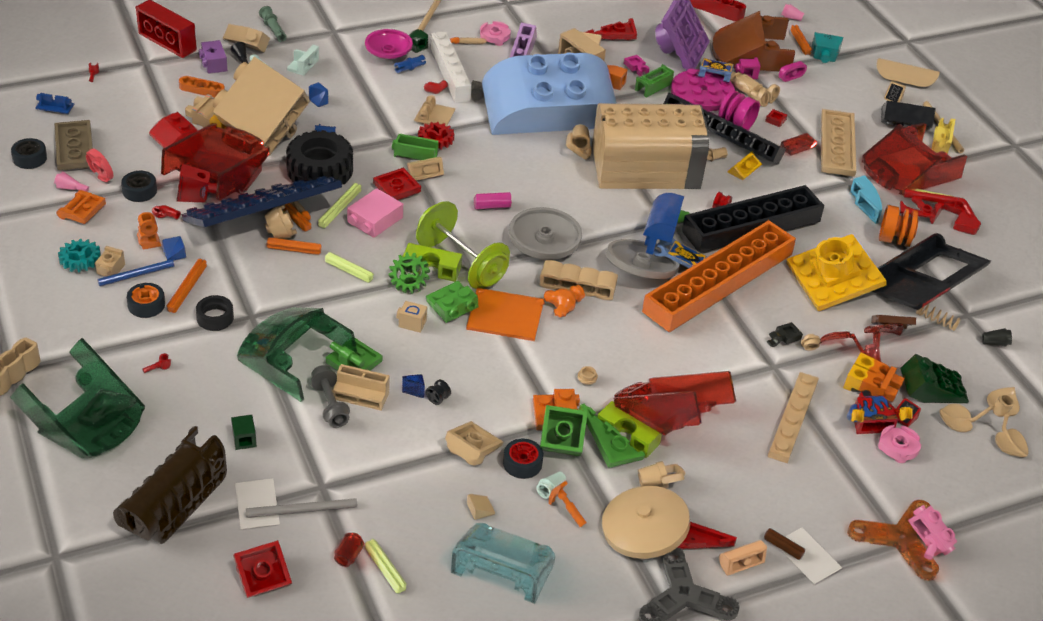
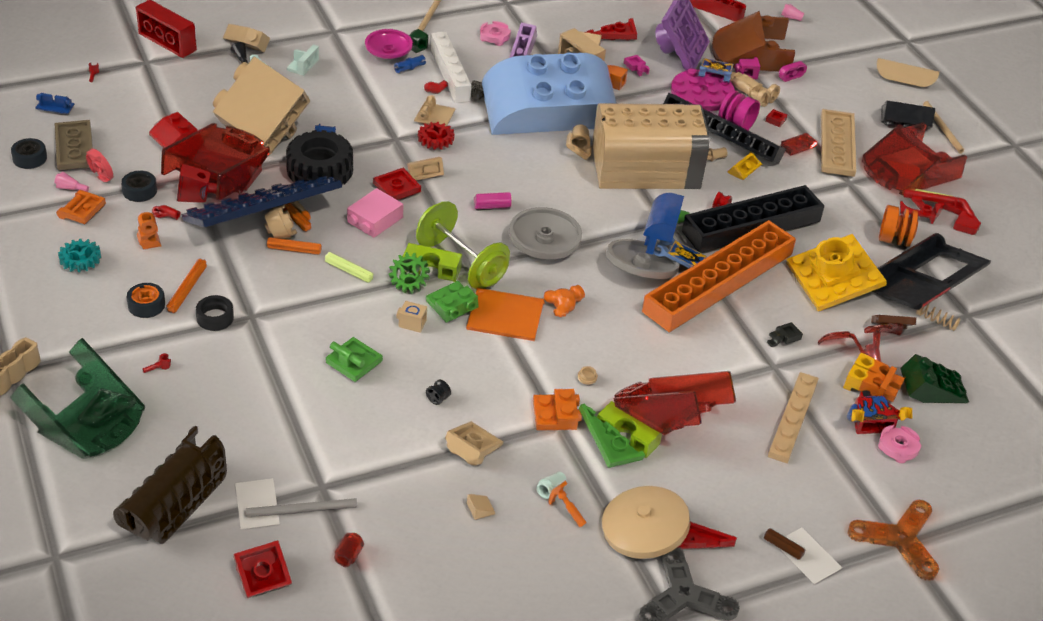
tan brick [95,246,125,277] -> none
blue bar [97,259,174,286] -> none
blue slope [162,236,186,260] -> none
orange beam [179,76,225,98] -> none
tan hips [185,94,227,133] -> none
medium lavender brick [199,40,228,74] -> none
dark green brick [231,414,257,450] -> none
clear green windscreen [237,307,357,402] -> none
sand green pin [259,6,287,42] -> none
blue slope [309,82,328,107] -> none
dark grey piece [311,365,350,428] -> none
yellowish green axle [318,183,362,228] -> none
tan piece [333,364,390,411] -> none
yellowish green axle [365,539,407,594] -> none
bright green window [392,133,438,160] -> none
clear blue slope [402,374,425,398] -> none
tan piece [450,37,487,44] -> none
clear light blue windscreen [451,523,555,604] -> none
black wheel [503,438,544,479] -> none
tan brick [540,260,618,300] -> none
bright green brick [540,405,588,456] -> none
bright green window [635,64,674,97] -> none
tan piece [638,461,685,489] -> none
light nougat brick [719,540,767,576] -> none
orange axle [790,25,812,55] -> none
tan plate [801,334,820,351] -> none
teal torso [812,32,843,63] -> none
medium azure slope [850,175,882,224] -> none
slope [884,81,906,102] -> none
slope [896,398,921,427] -> none
bright pink brick [908,505,957,560] -> none
light yellow hinge [931,118,956,155] -> none
tan plant [940,387,1028,457] -> none
pearl dark grey cone [982,328,1012,347] -> none

